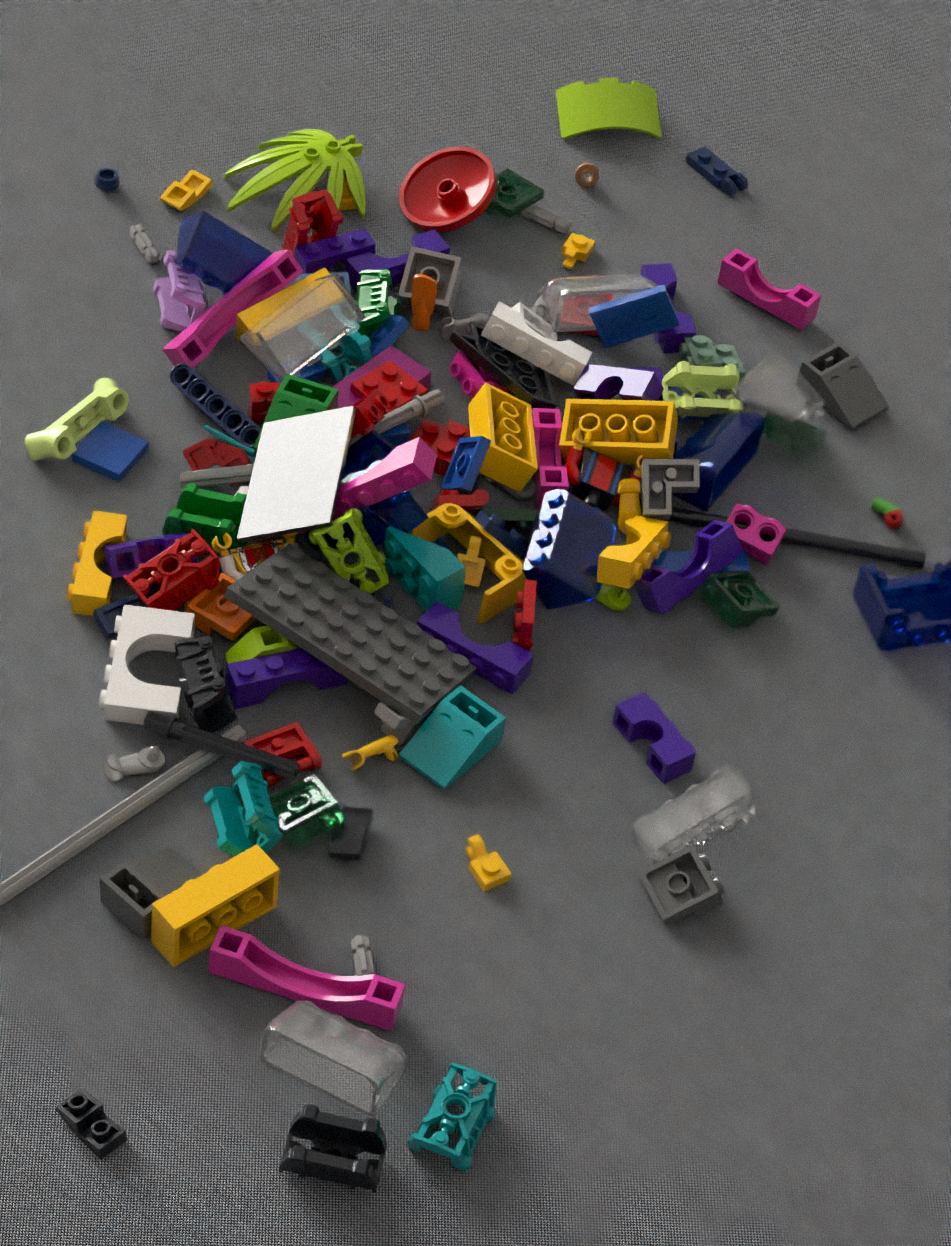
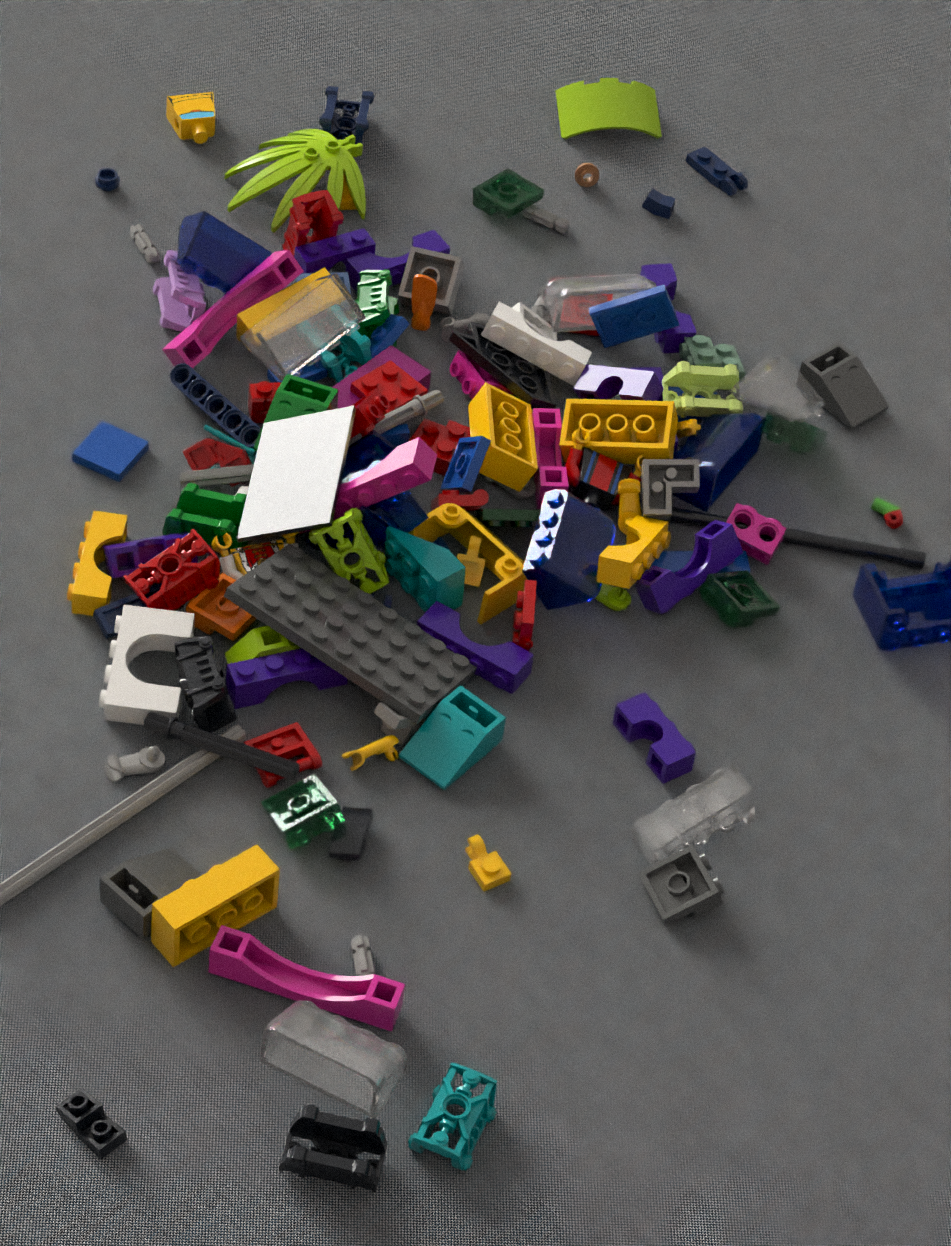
yellowish green plate [25,378,129,461] -> none
yellow slope [160,169,213,211] -> none
teal piece [203,761,283,856] -> none
red dish [399,147,497,233] -> none
dark blue hinge [475,510,545,567] -> none
yellow plate [562,233,595,270] -> none
dark pink arch [717,248,821,330] -> none
none -> yellow torso [166,92,215,144]
none -> dark blue piece [319,86,375,144]
none -> dark blue piece [641,188,676,219]
none -> yellow axle [676,419,701,439]

